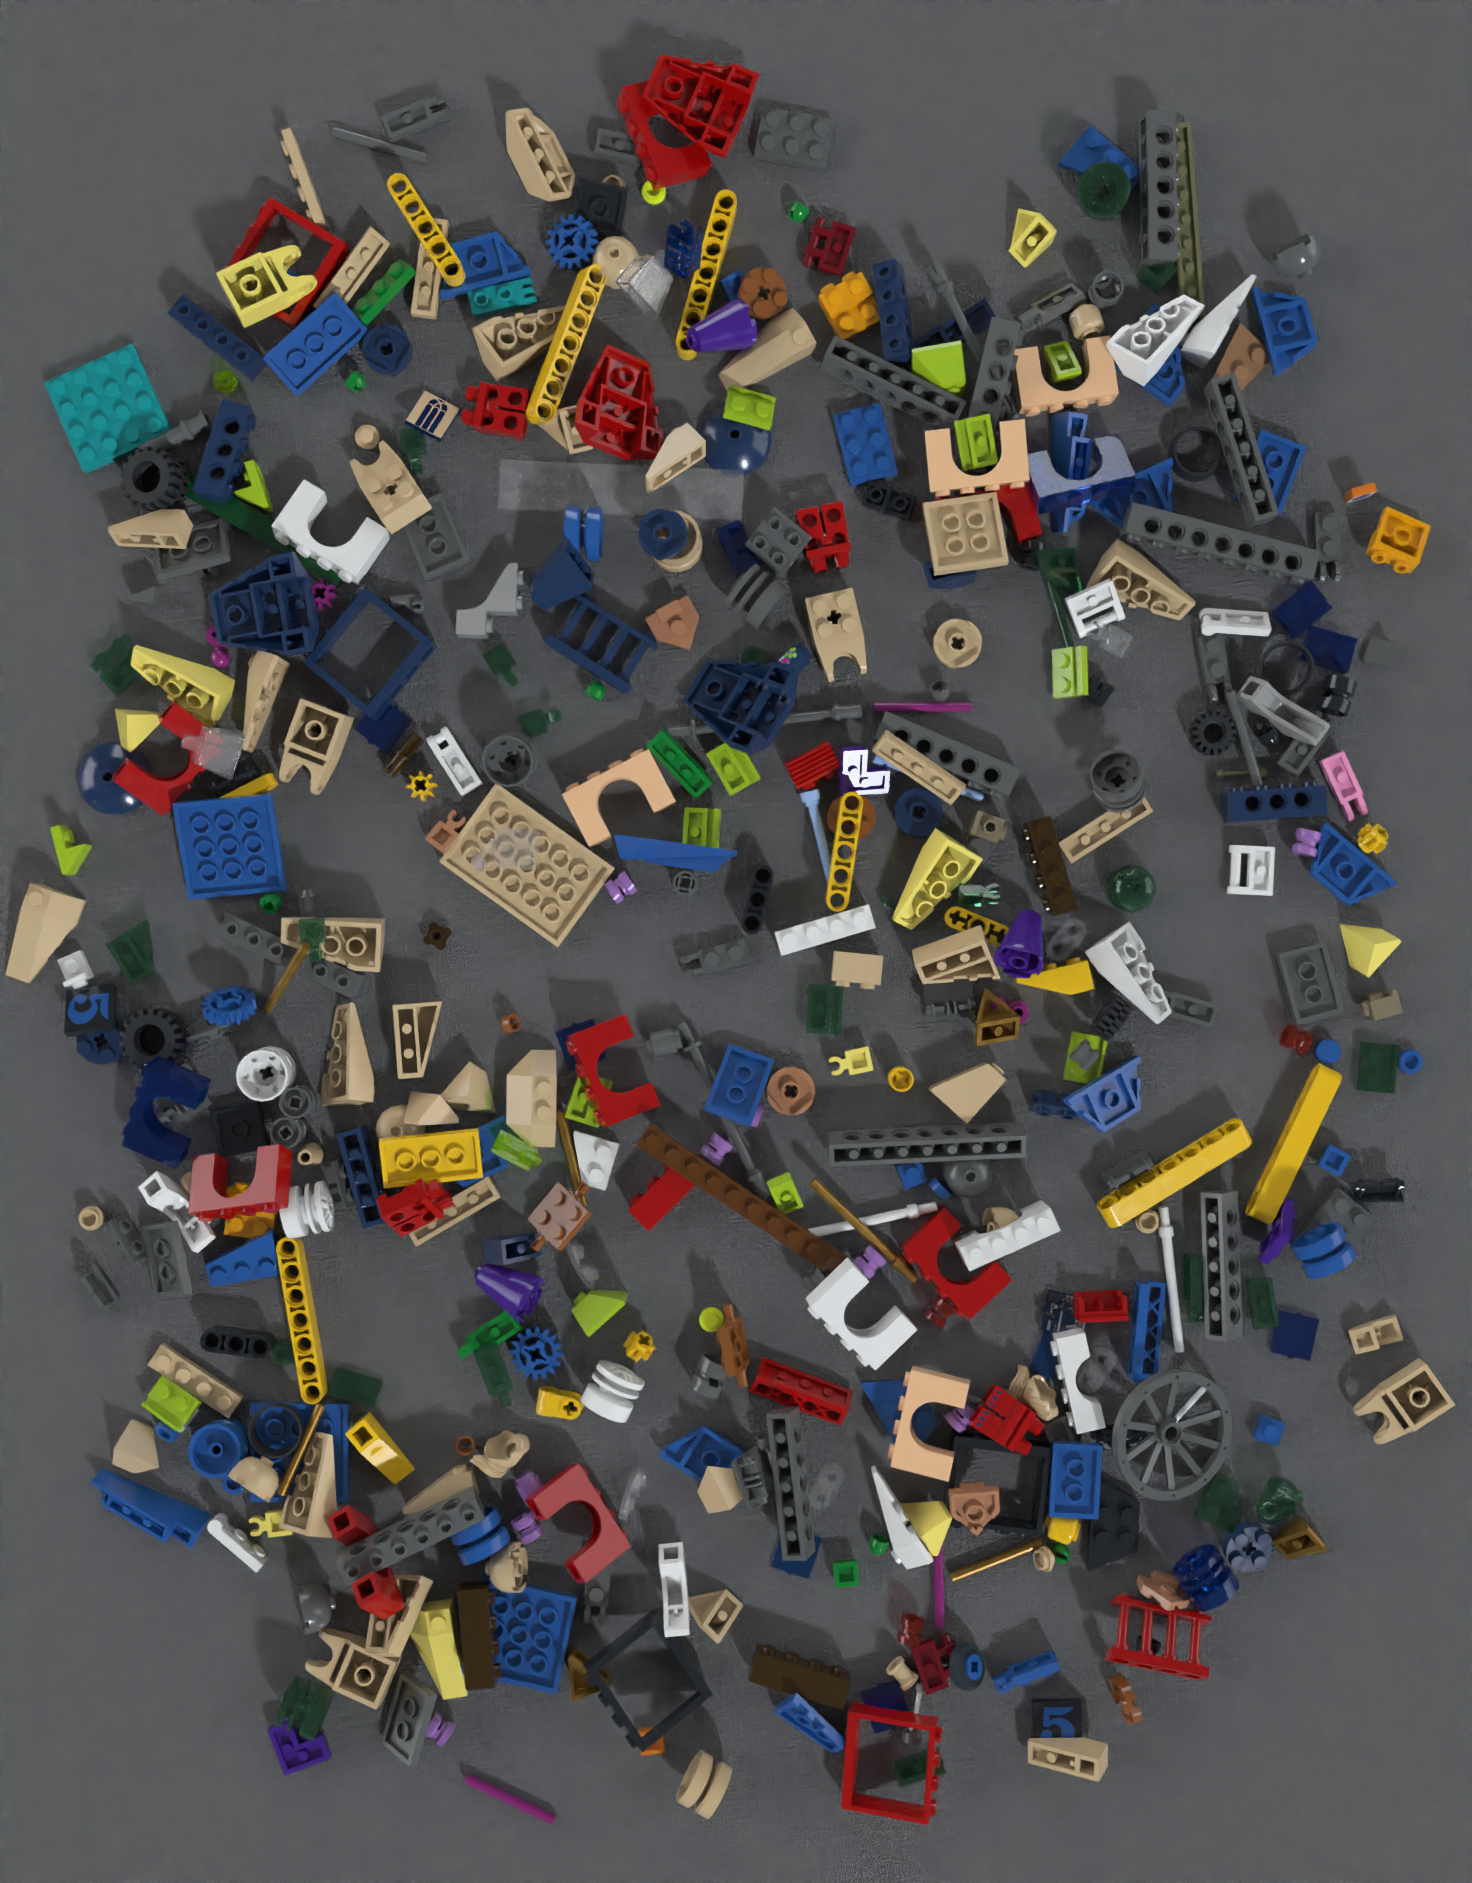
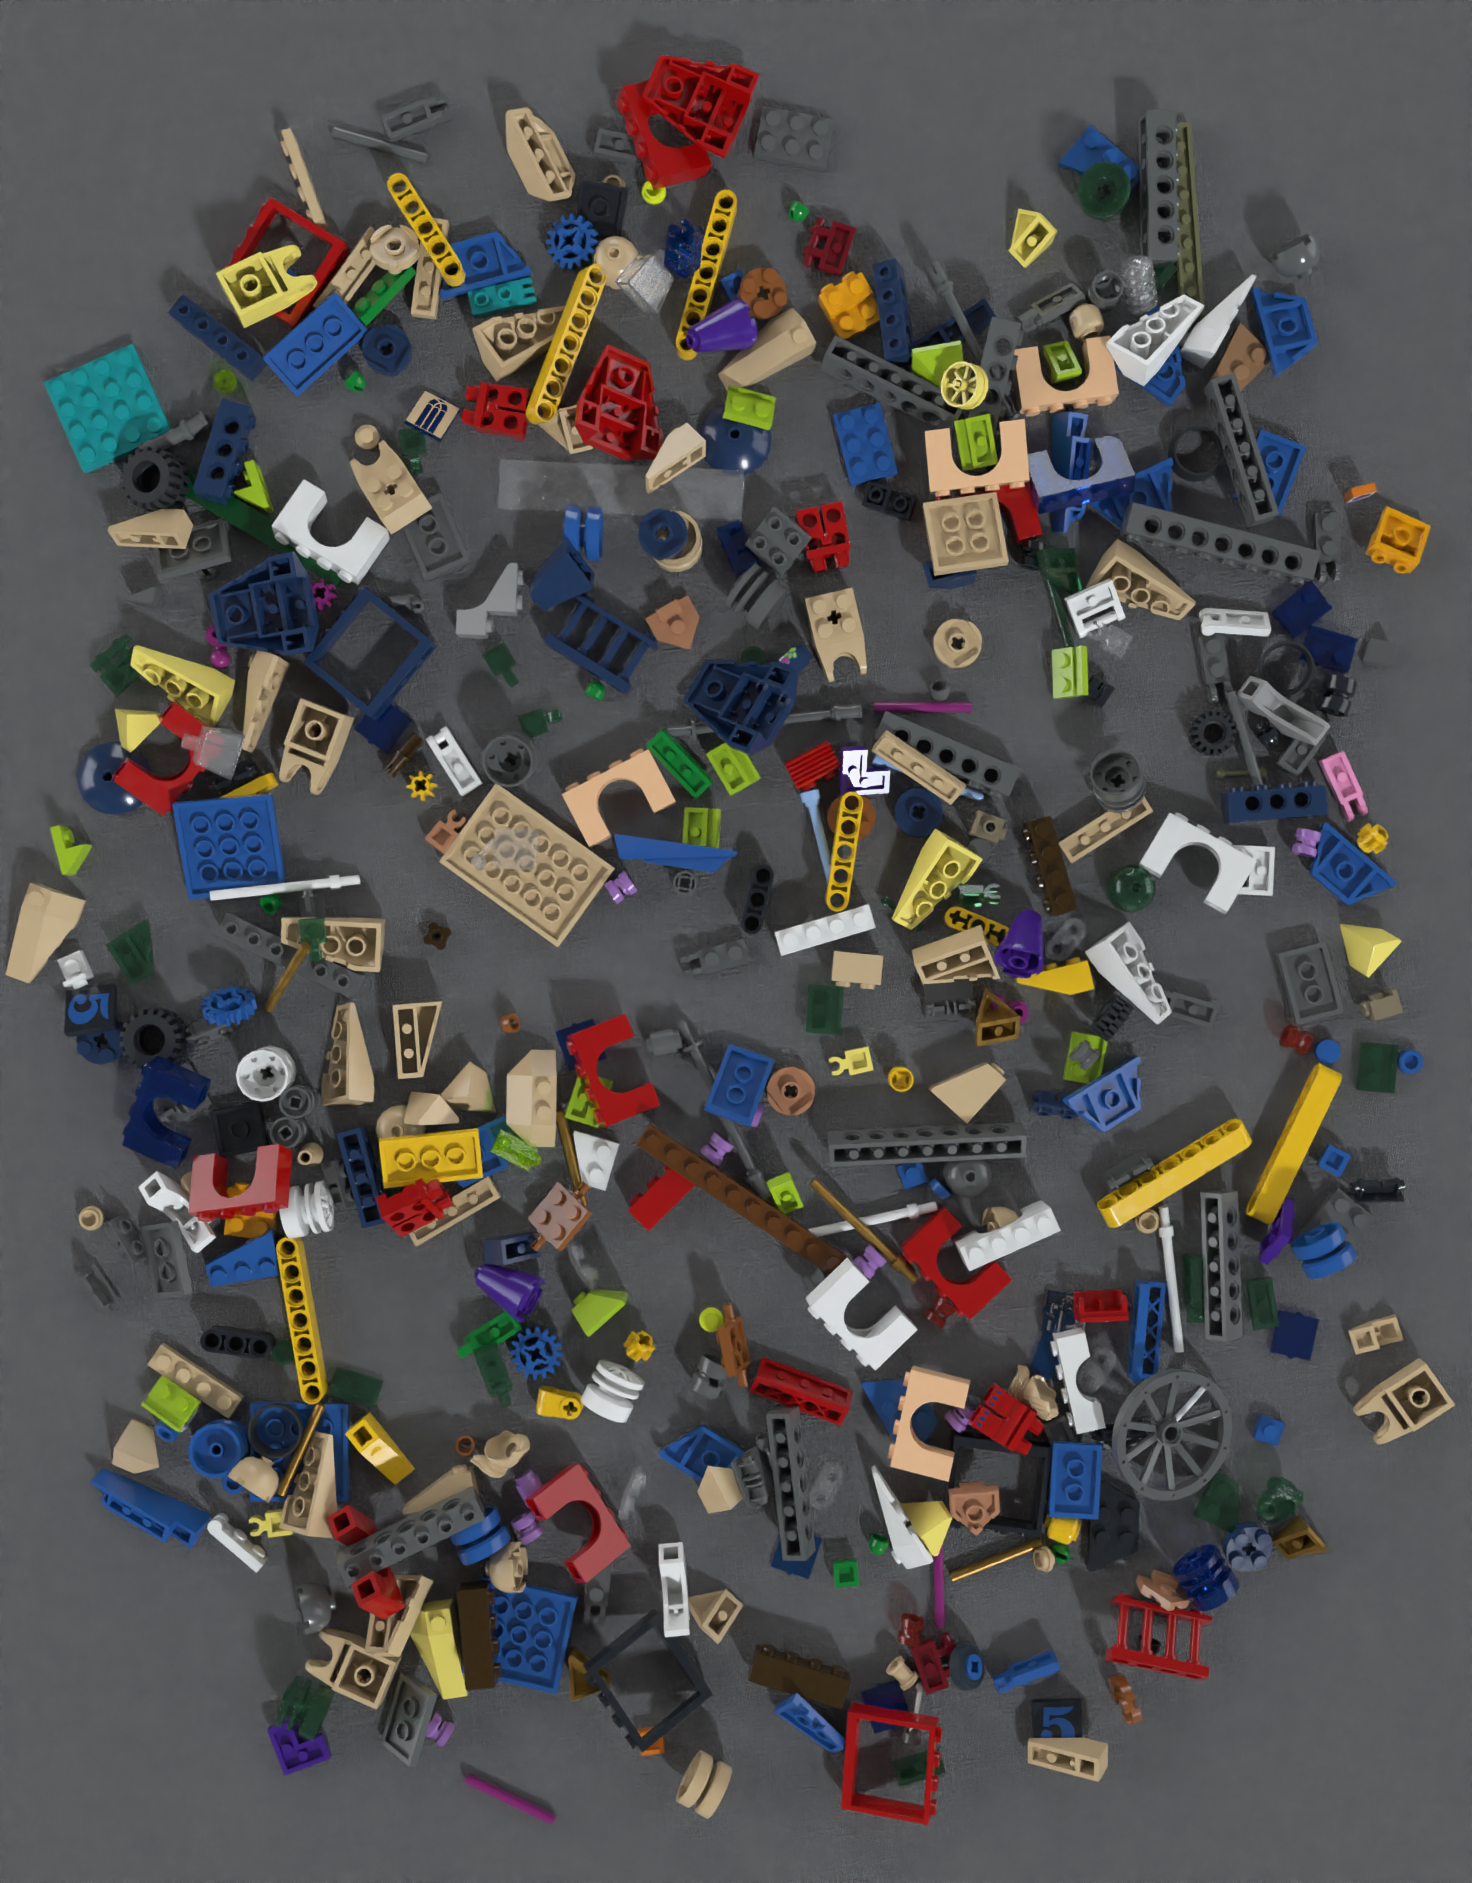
none -> white bar [210,875,360,901]
none -> tan plate [370,225,420,274]
none -> light yellow wheel [941,361,988,410]
none -> clear piece [1121,255,1158,315]
none -> white arch [1139,813,1257,914]

